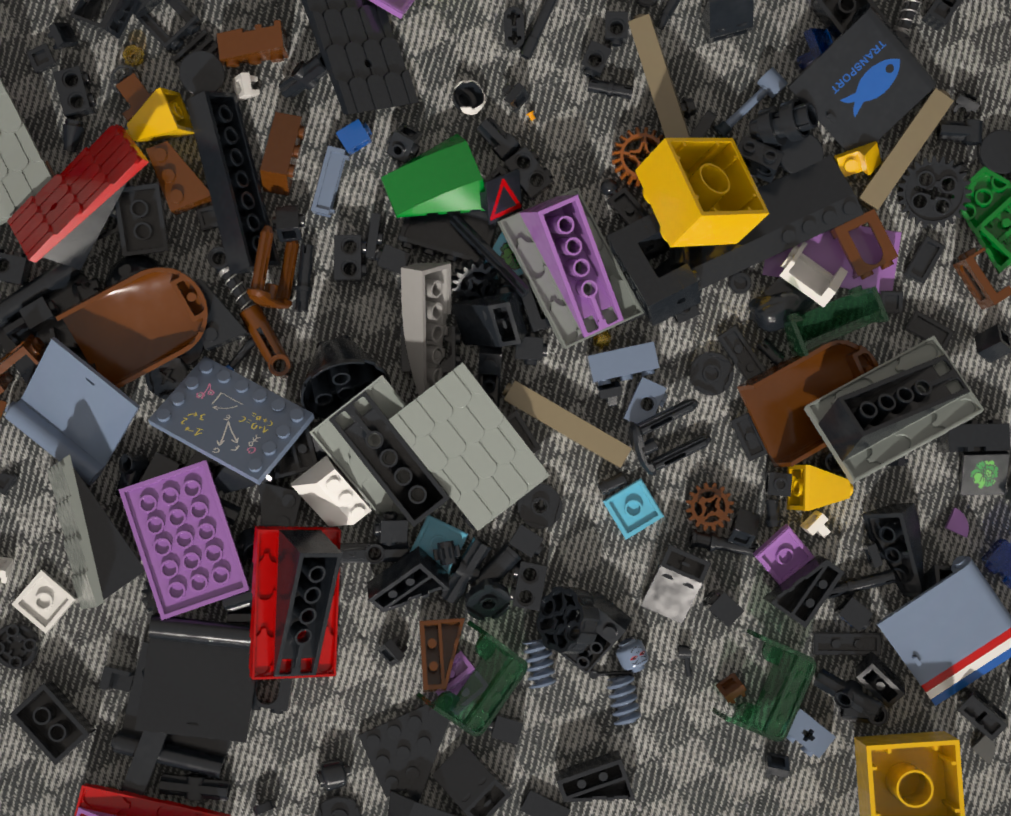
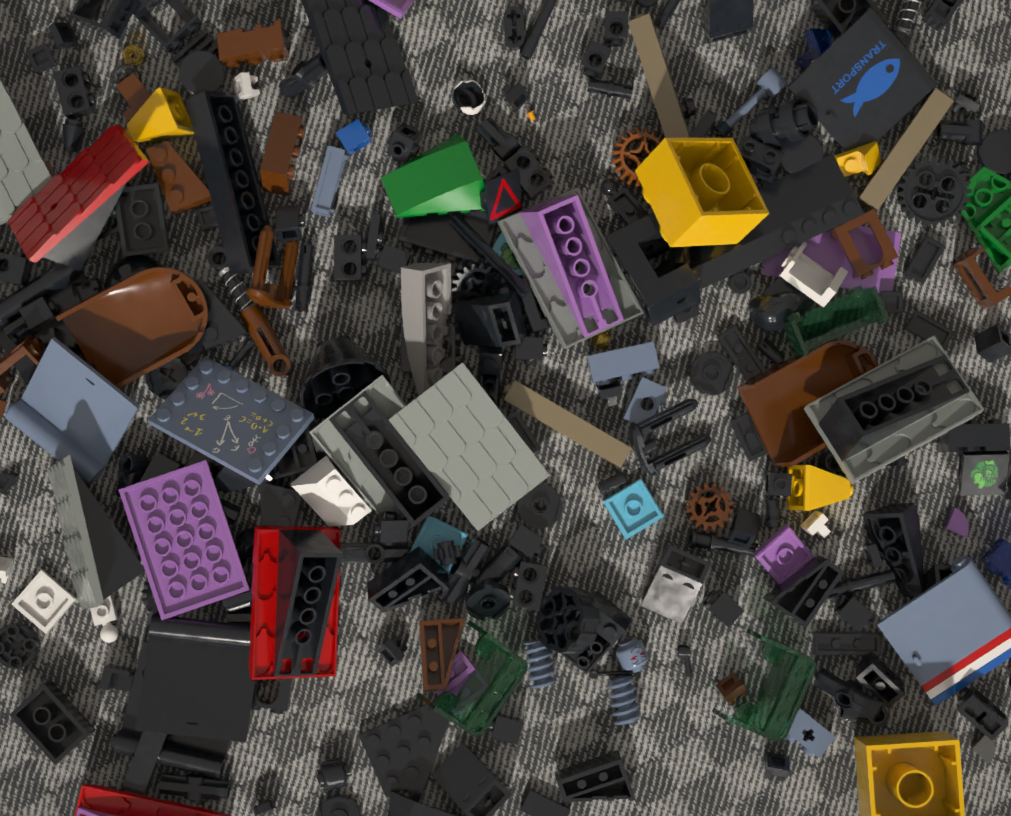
none -> white plate [90,595,118,643]

